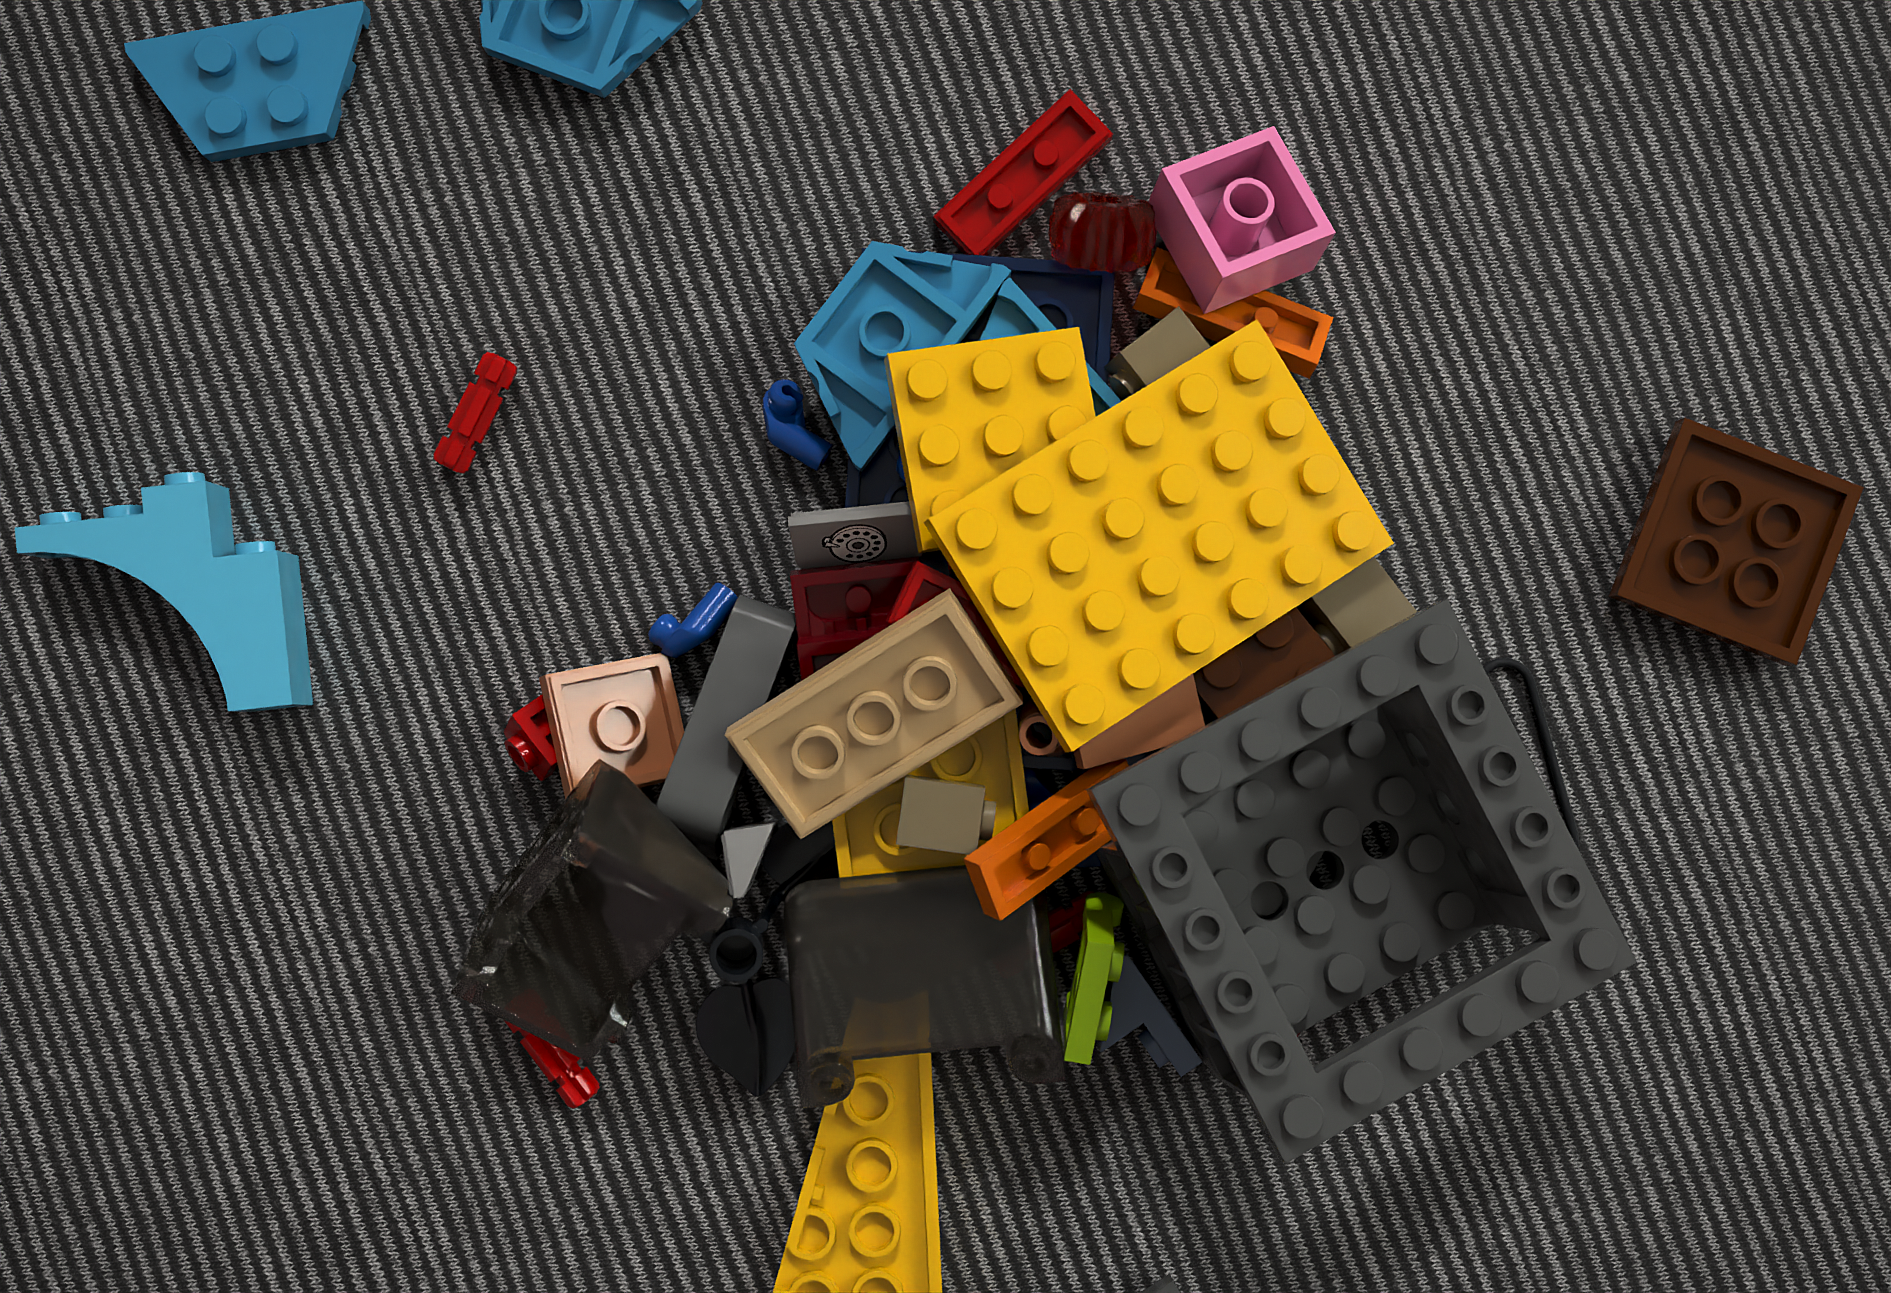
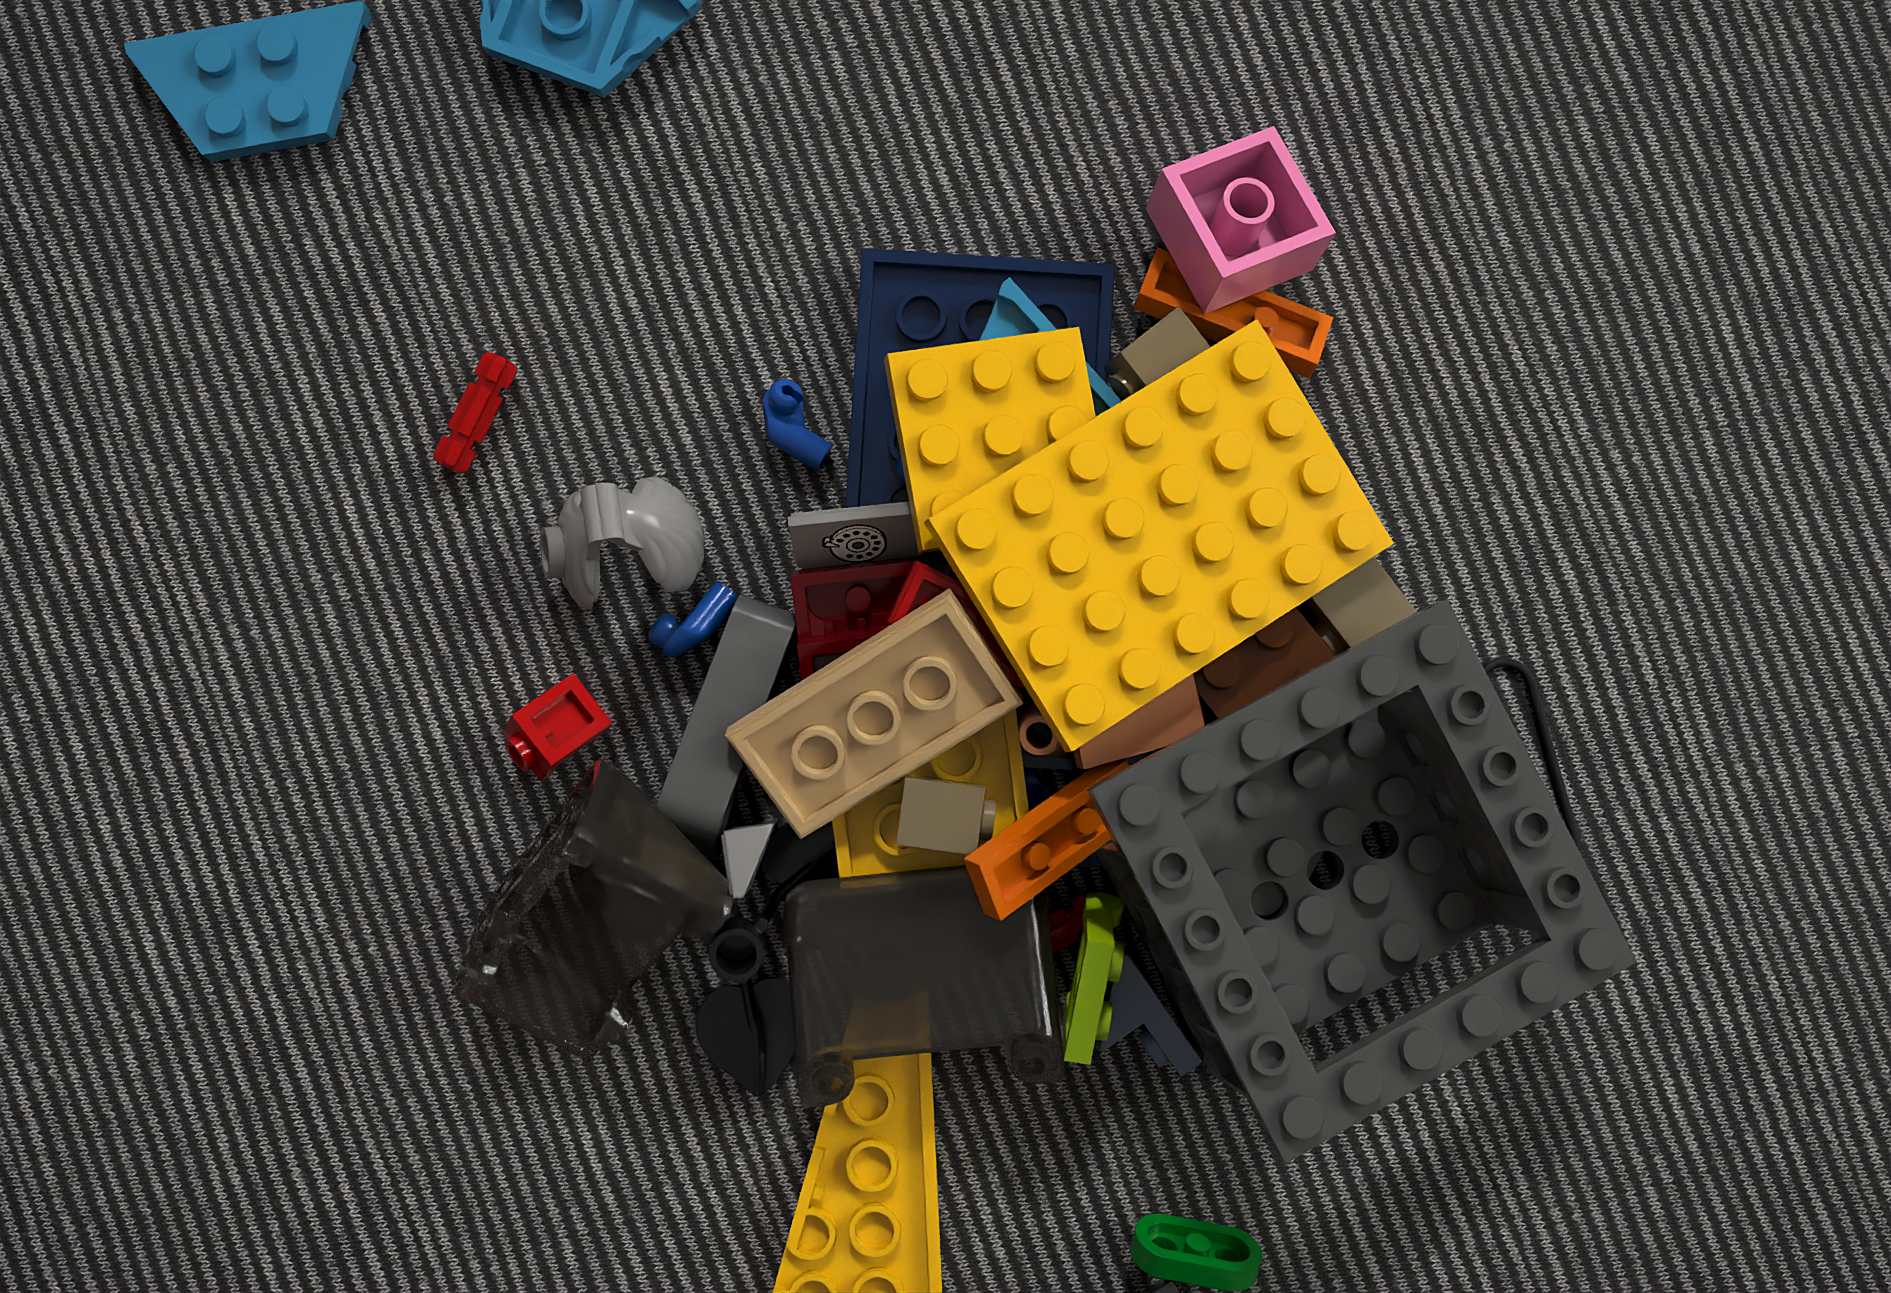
medium azure arch [15,472,313,712] -> none
red axle [501,992,600,1109] -> none
tile [539,653,684,804] -> none
dark azure wing [794,241,1011,472] -> none
red tile [933,89,1113,256] -> none
clear red gear [1048,191,1157,273] -> none
reddish brown plate [1608,418,1864,666] -> none
none -> light grey animal [540,476,705,610]
none -> green plate [1130,1214,1262,1292]

